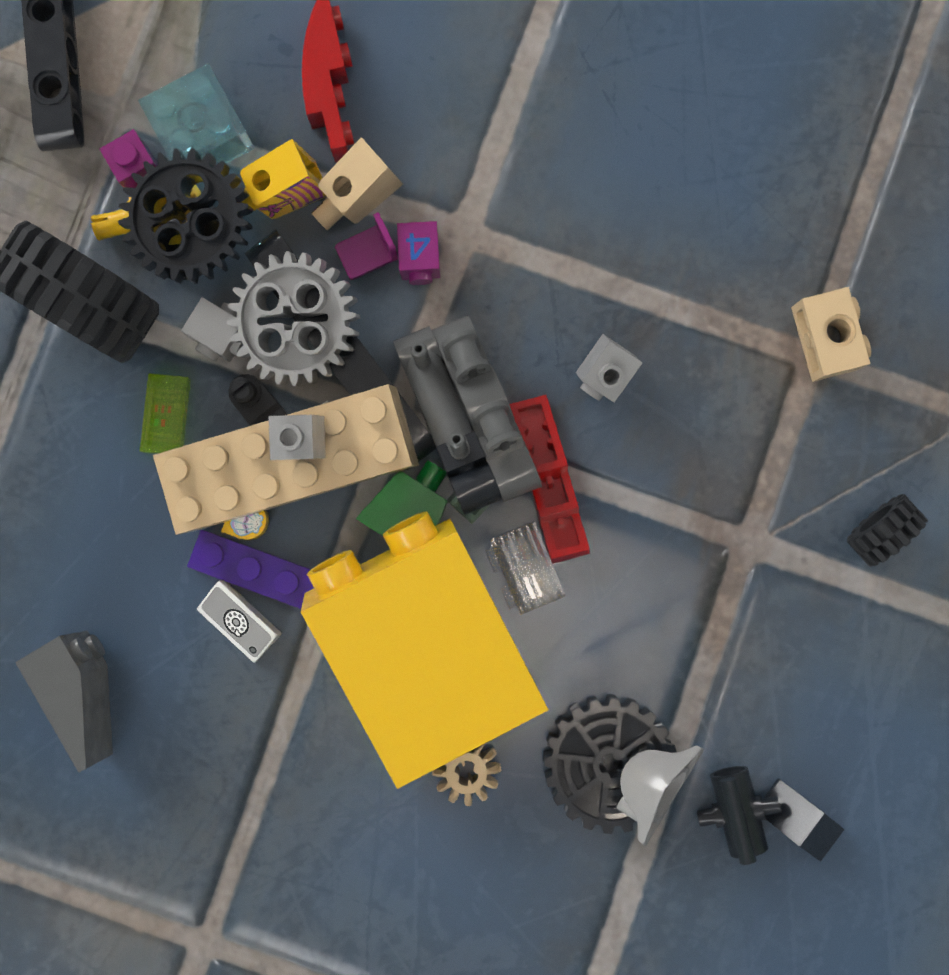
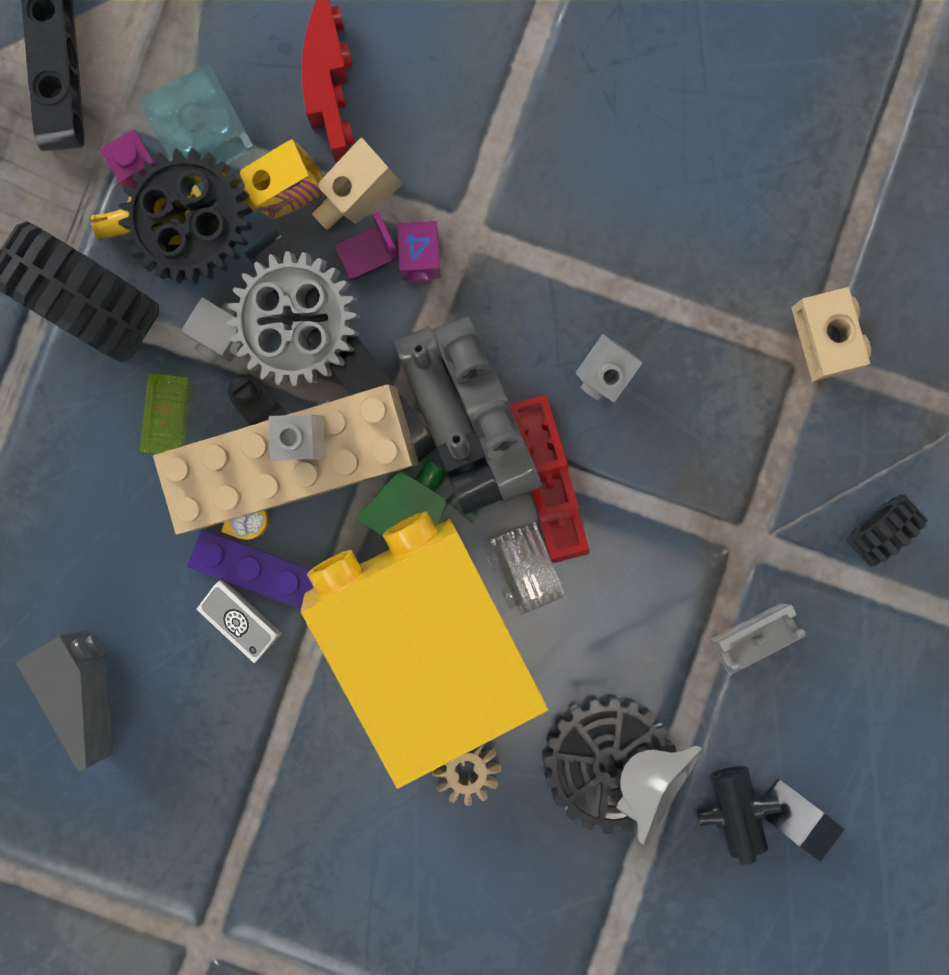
none -> light grey hinge [710,603,806,675]

